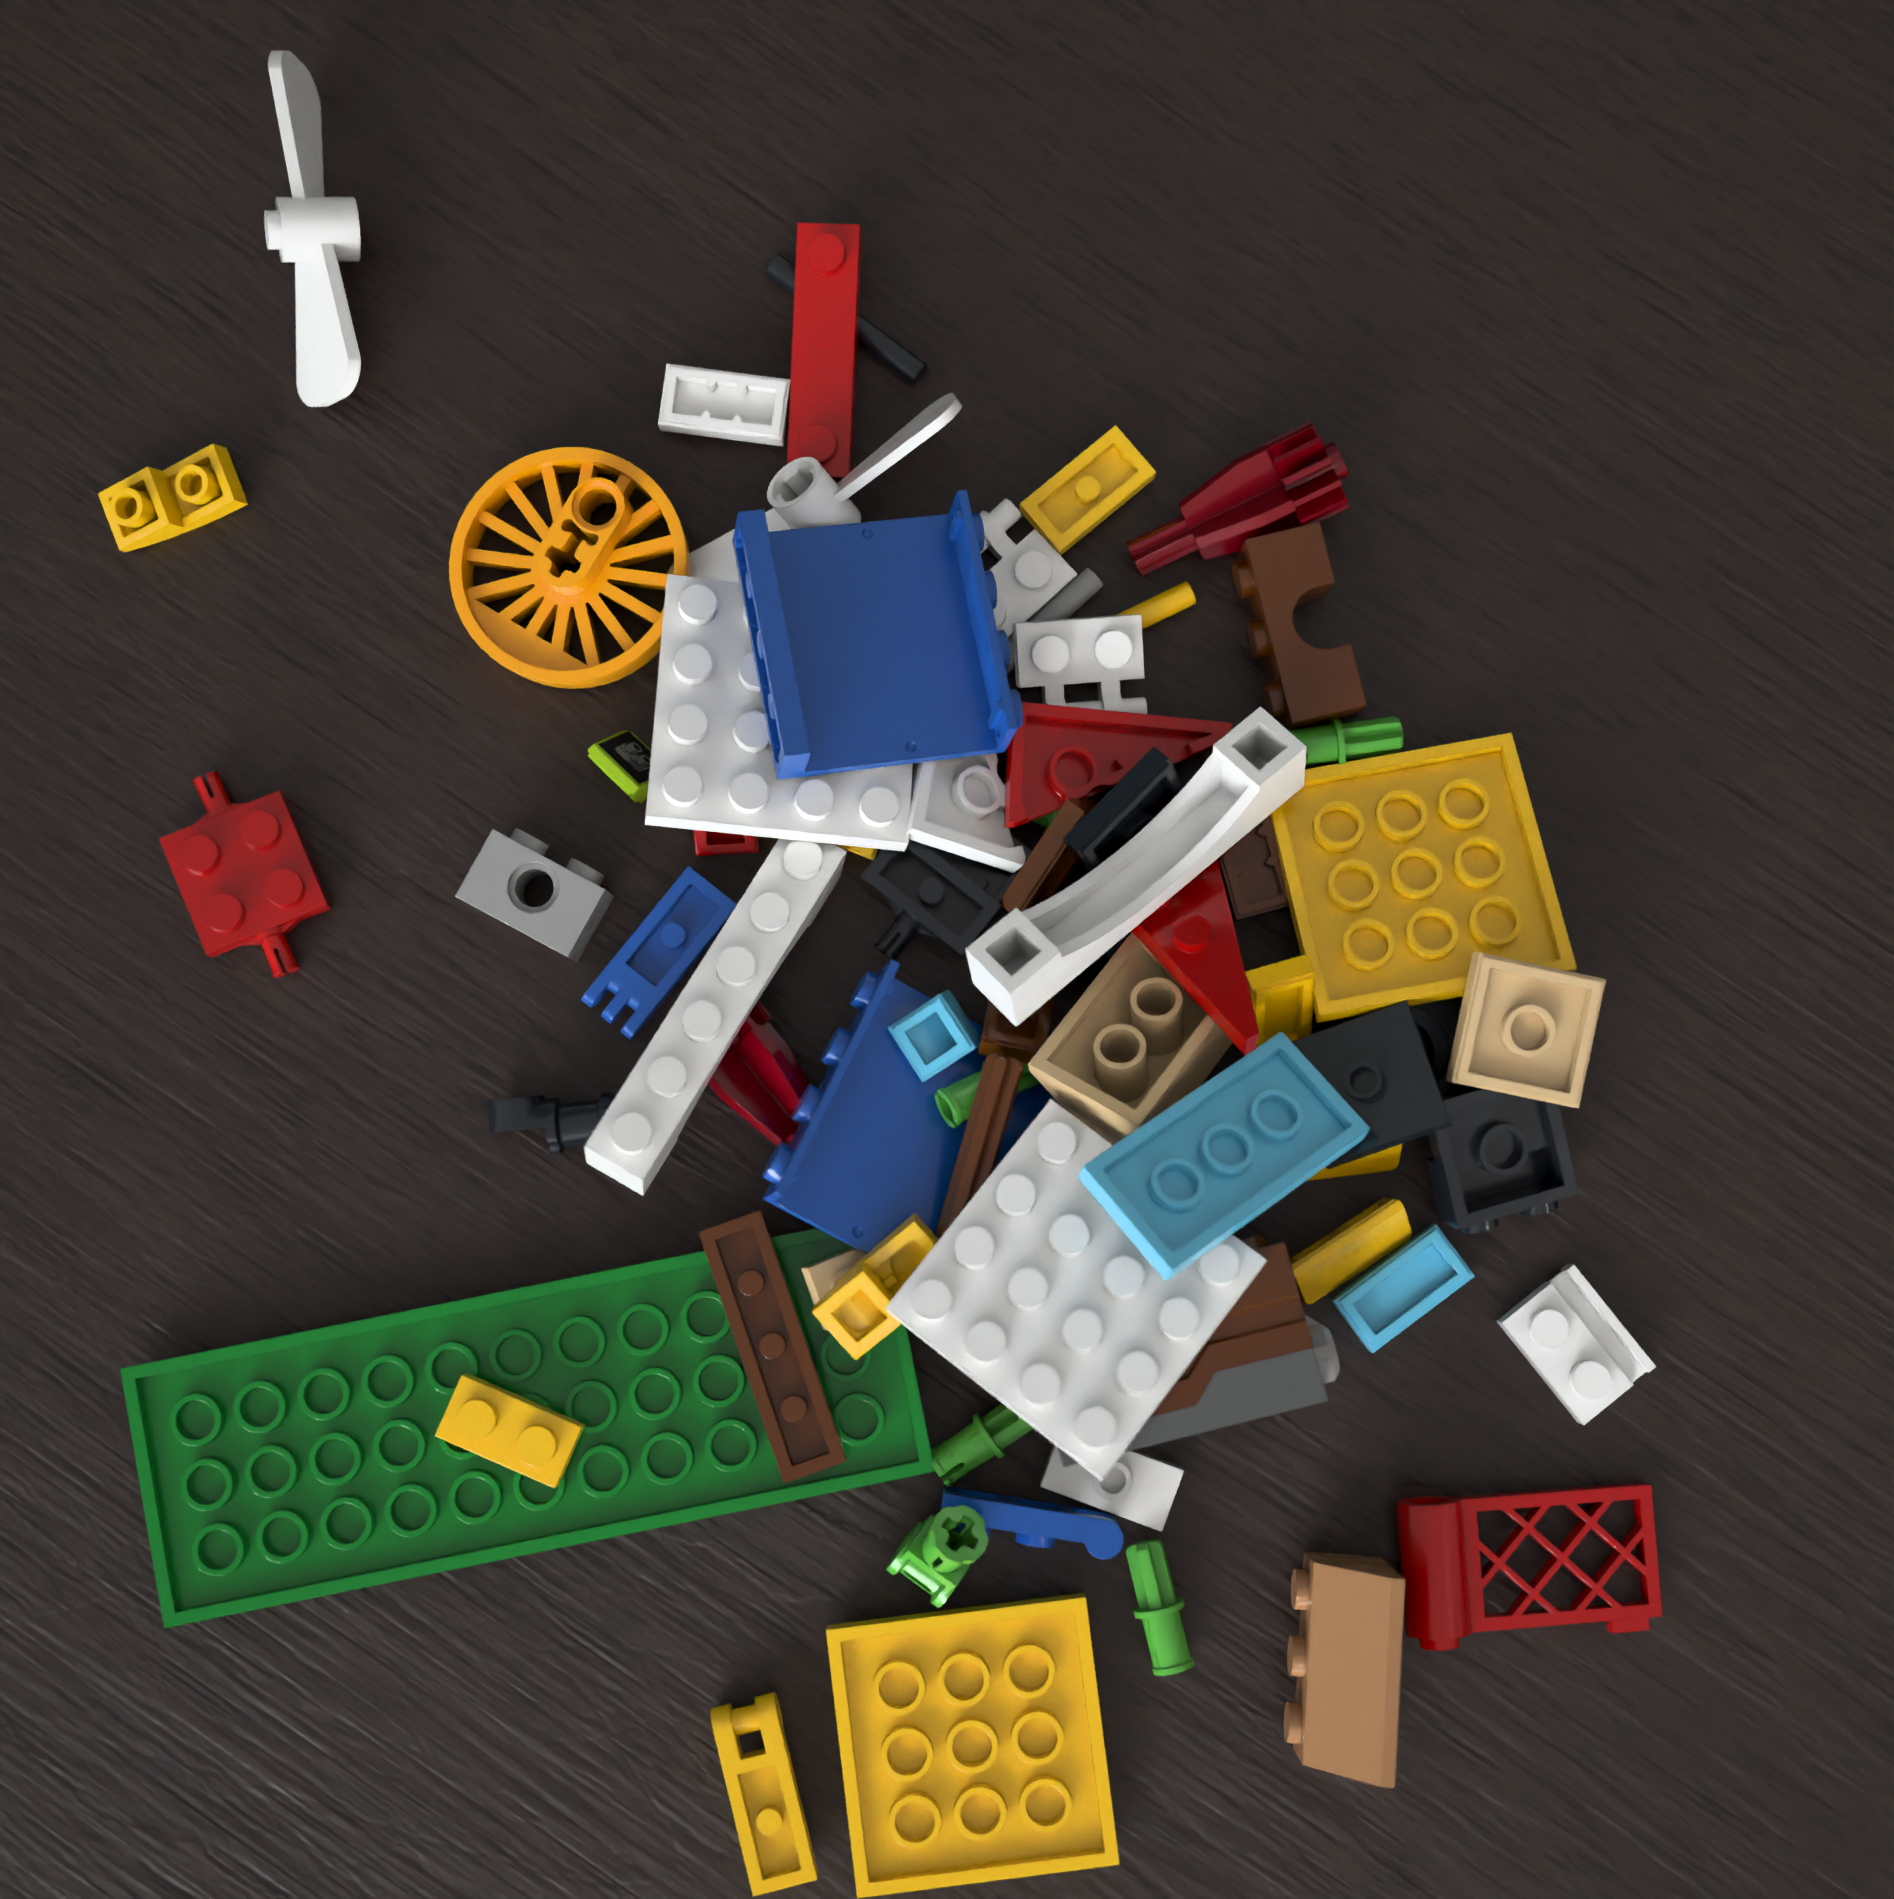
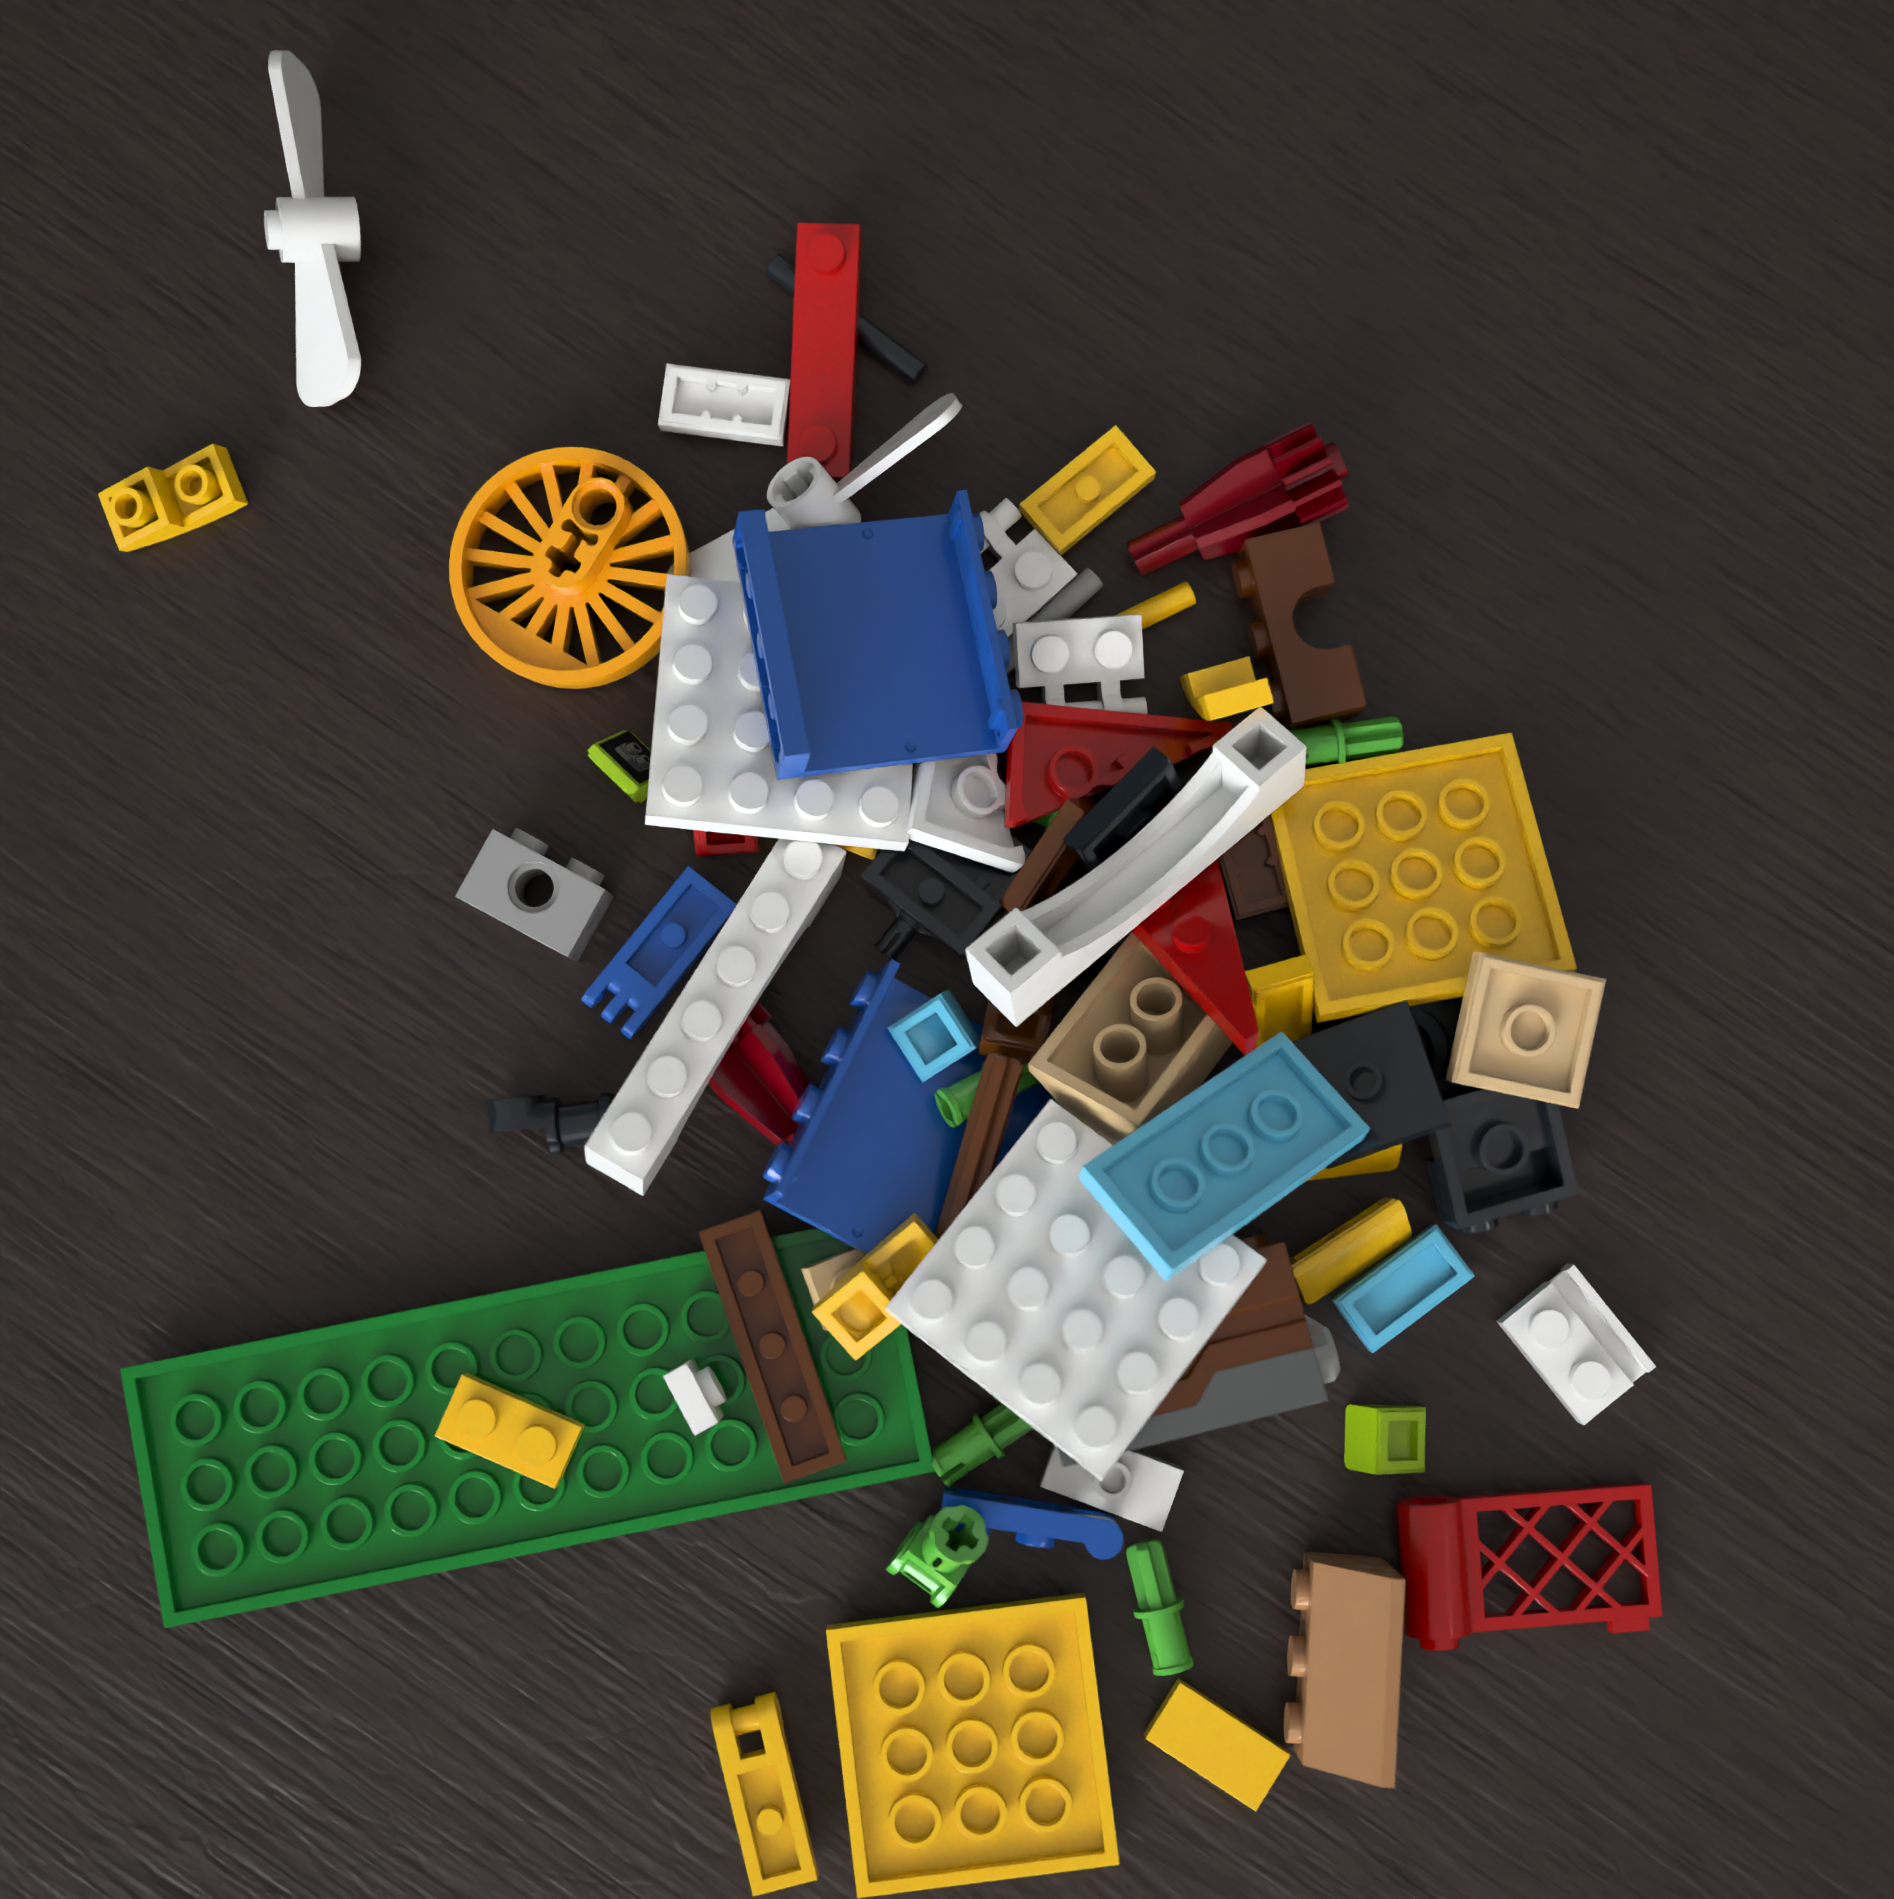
red plate [158,771,331,978] -> none
none -> white plate [663,1358,727,1436]
none -> yellow tile [1143,1678,1291,1812]
none -> yellow slope [1179,656,1274,721]
none -> lime slope [1344,1404,1426,1475]

